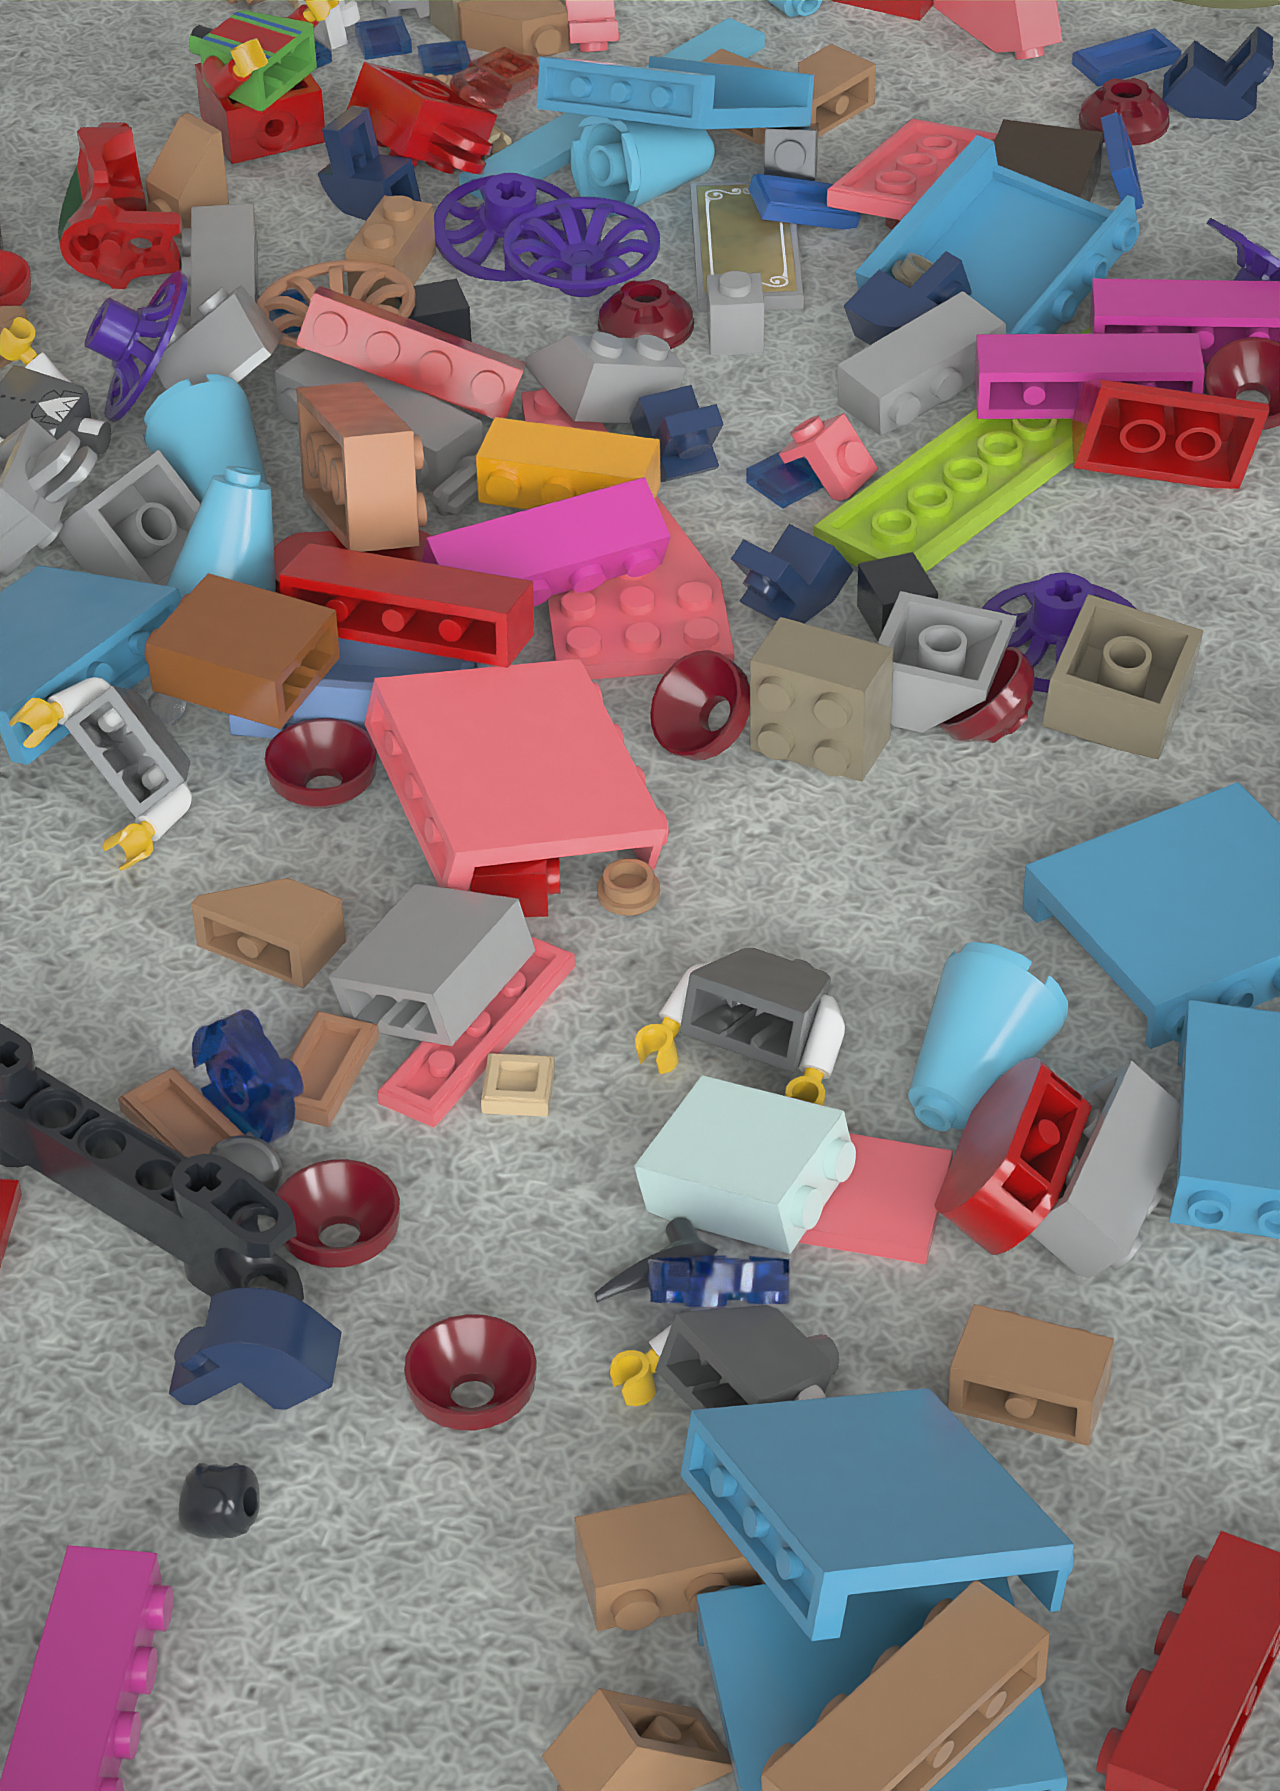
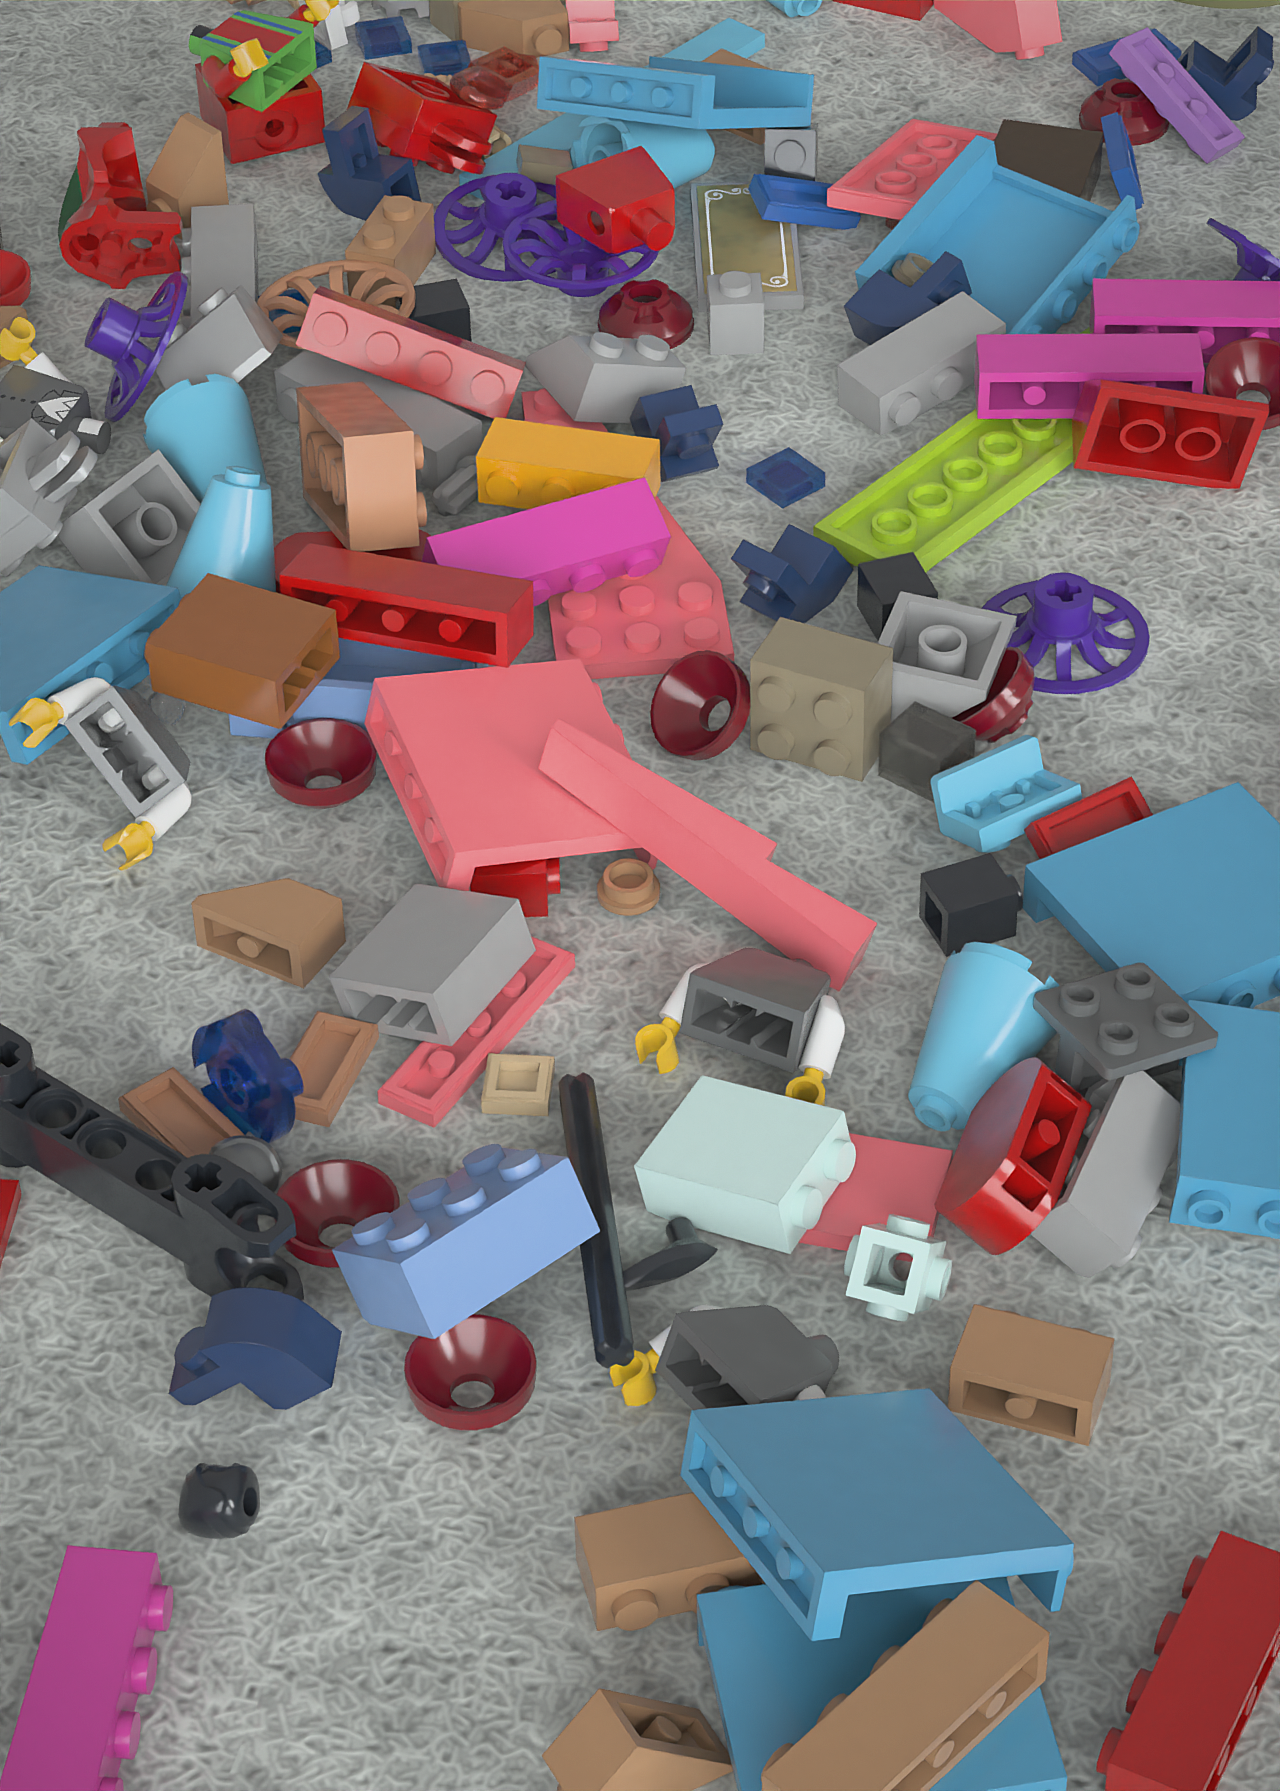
clear blue plate [648,1255,790,1307] -> none
coral bracket [779,413,878,501] -> none
medium nougat slope [798,44,876,137] -> none
dark tan brick [1042,594,1204,760] -> none
none -> brick [332,1144,600,1339]
none -> dark tan tile [516,144,573,185]
none -> coral slope [538,718,877,991]
none -> red torso [555,146,675,254]
none -> black axle [558,1072,634,1369]
none -> light aqua brick [844,1214,952,1321]
none -> clear smoke brick [878,701,976,803]
none -> black brick [919,853,1023,957]
none -> medium azure bracket [931,735,1082,853]
none -> red tile [1024,776,1153,859]
none -> dark grey bracket [1033,963,1218,1097]
none -> medium lavender plate [1109,27,1245,164]

